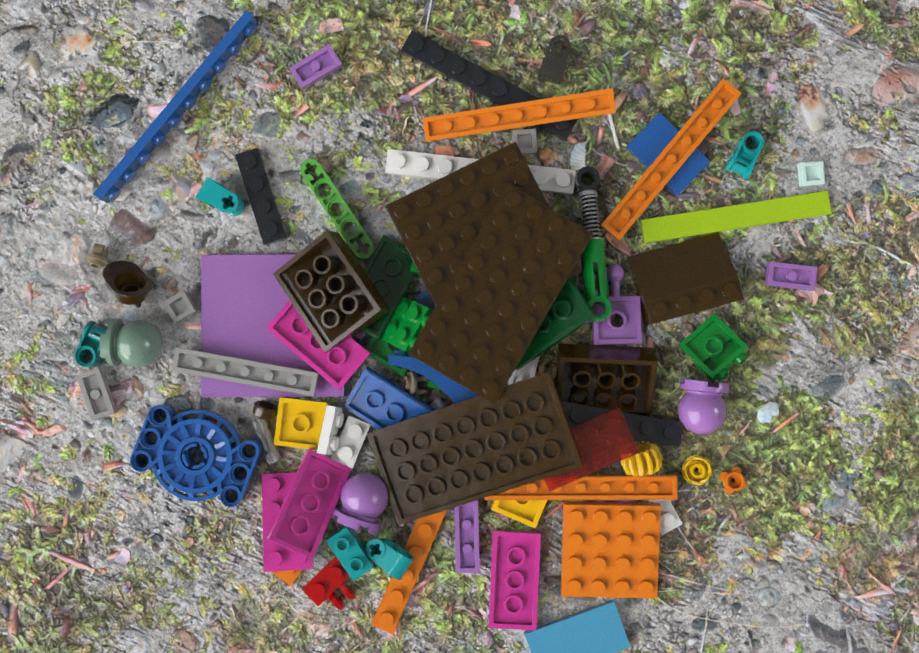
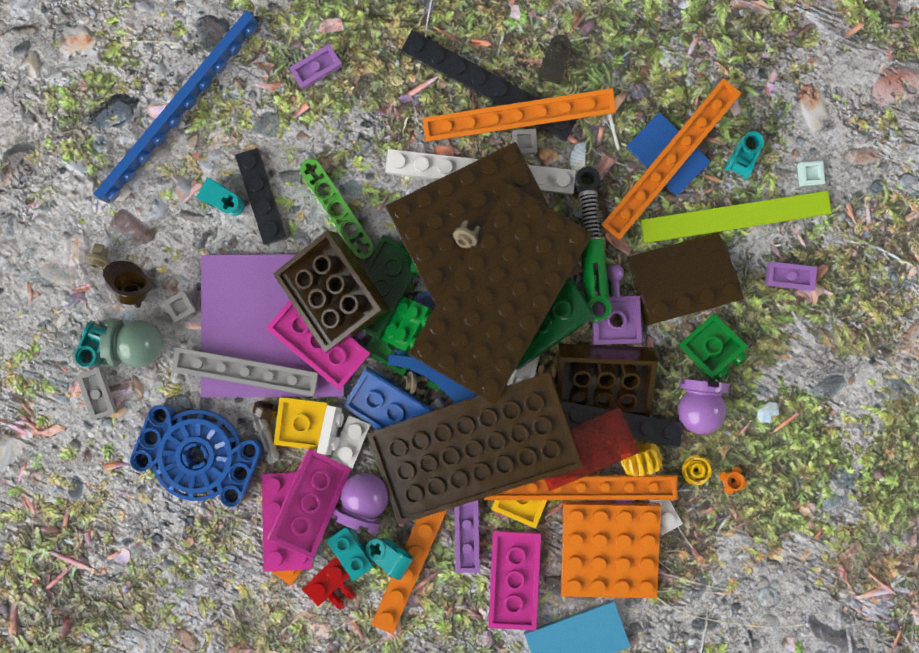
none -> dark tan plate [453,220,480,248]

